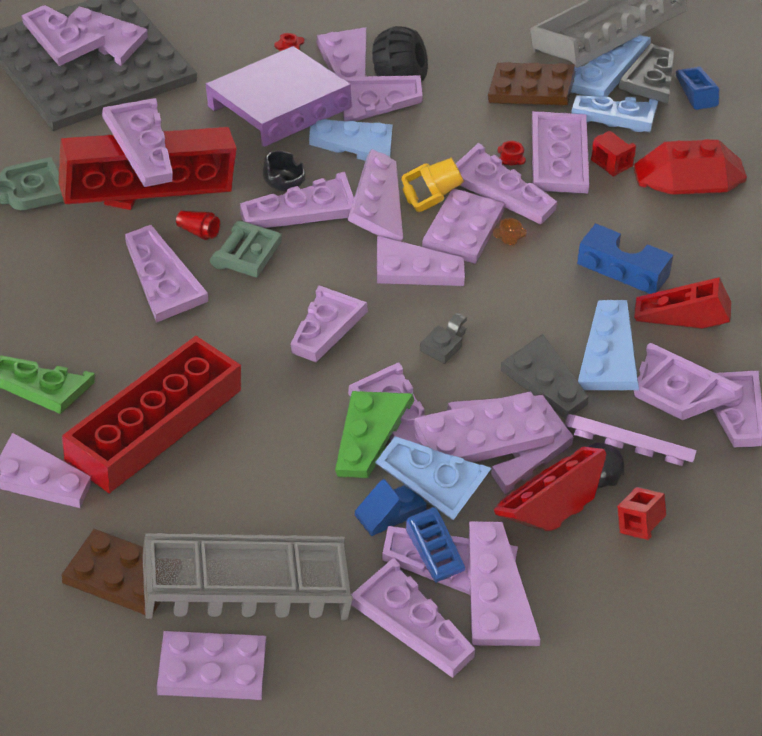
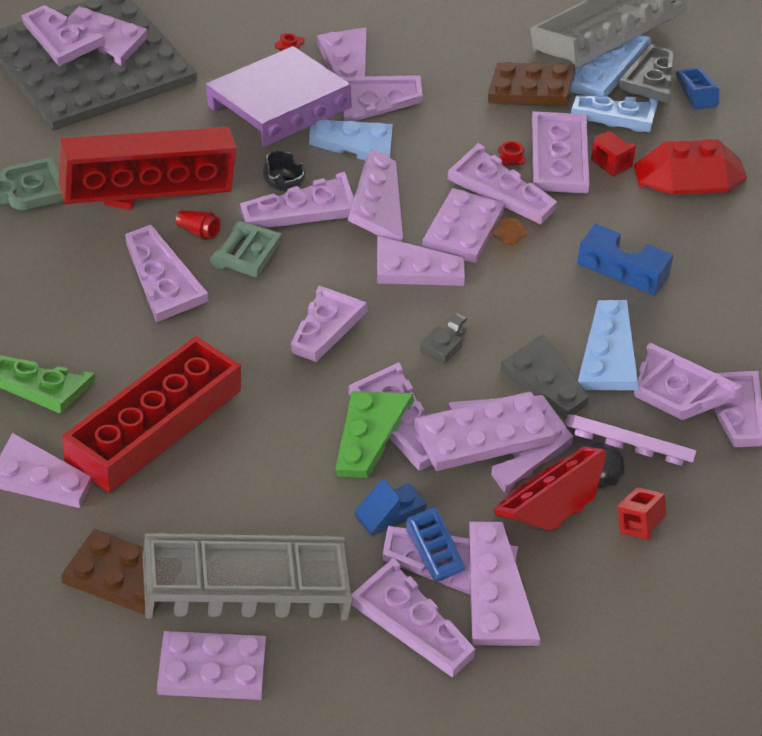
lavender wing [102,98,173,187] -> none
black wheel [372,26,428,81] -> none
light blue wing [376,436,492,520] -> none
yellow piece [401,157,464,212] -> none
red slope [634,277,732,329] -> none

